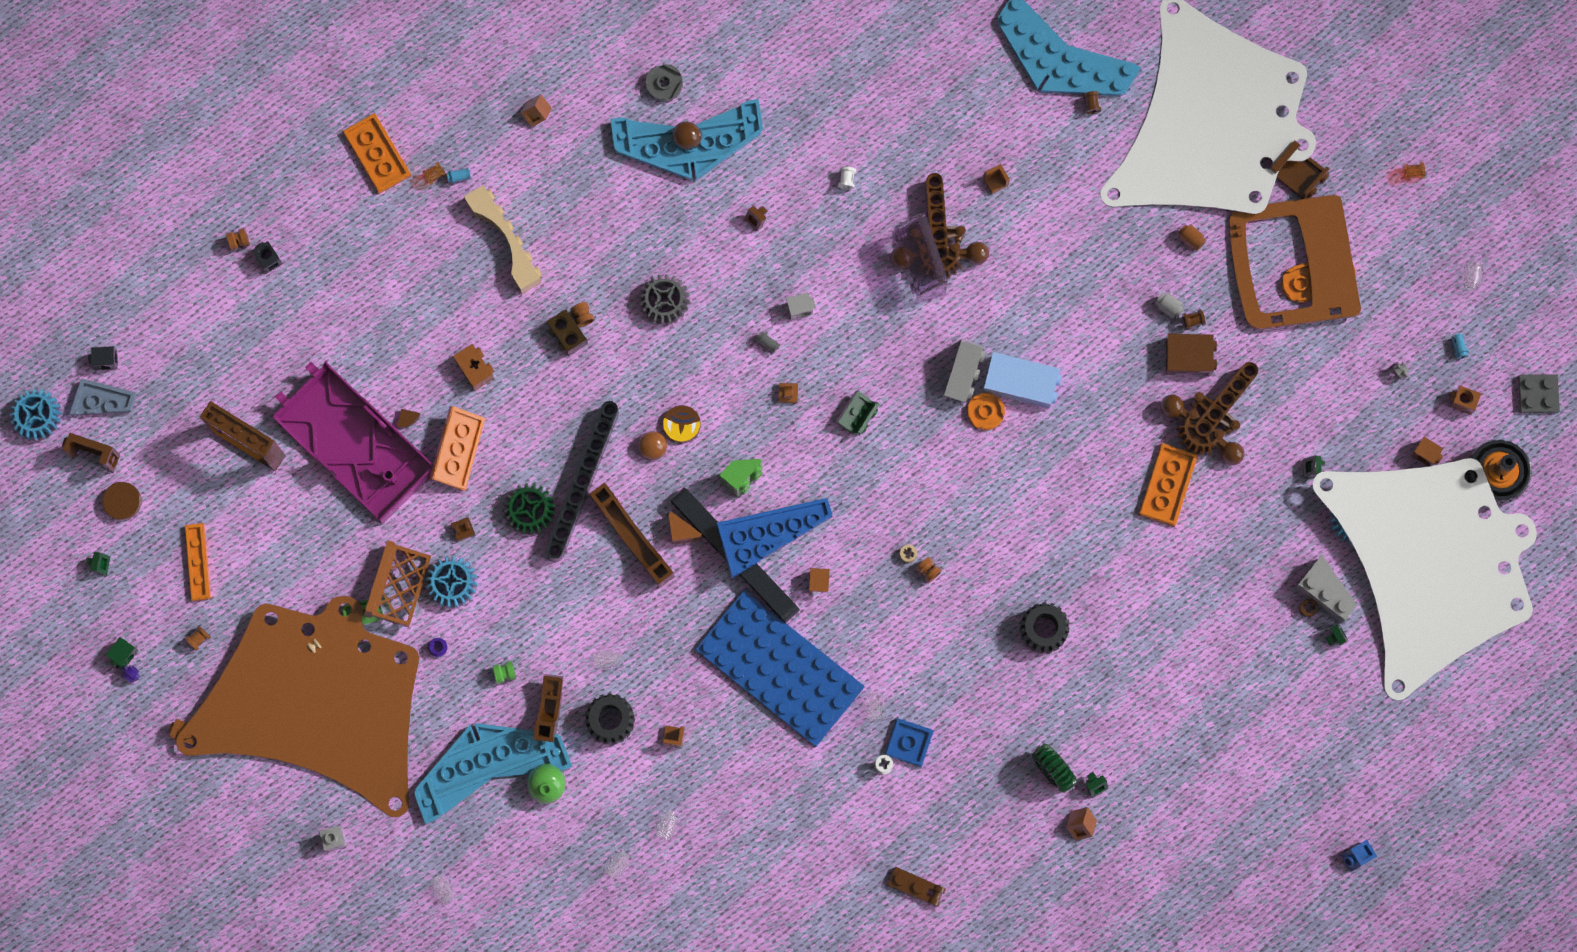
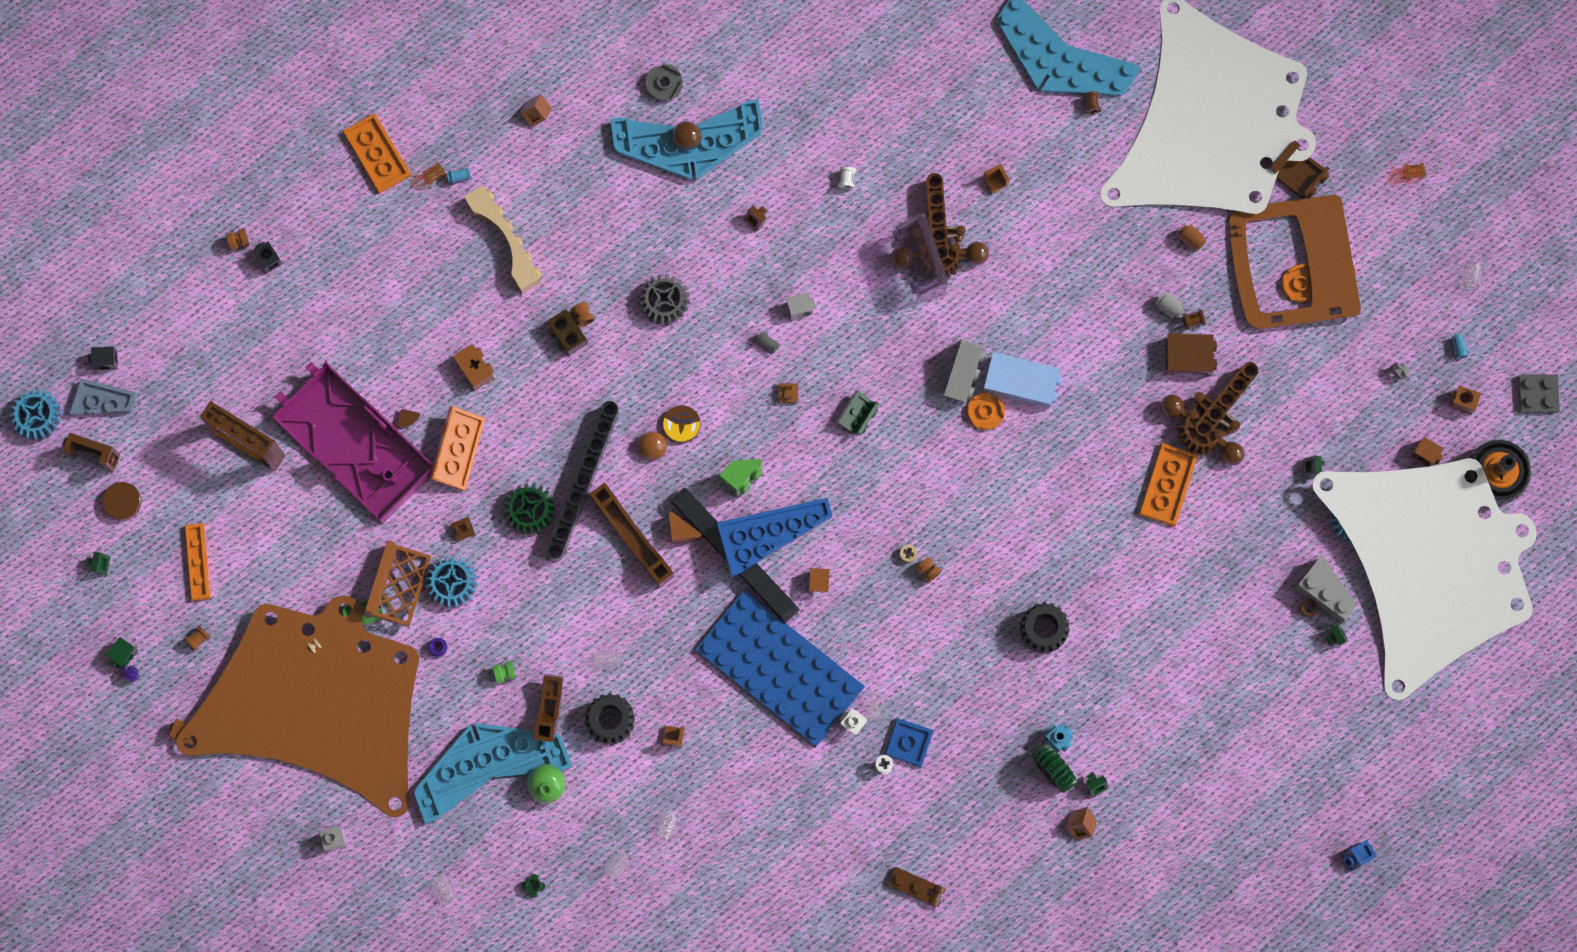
none -> dark green plate [522,874,546,898]
none -> white bracket [840,708,867,735]
none -> dark azure brick [1044,723,1074,753]

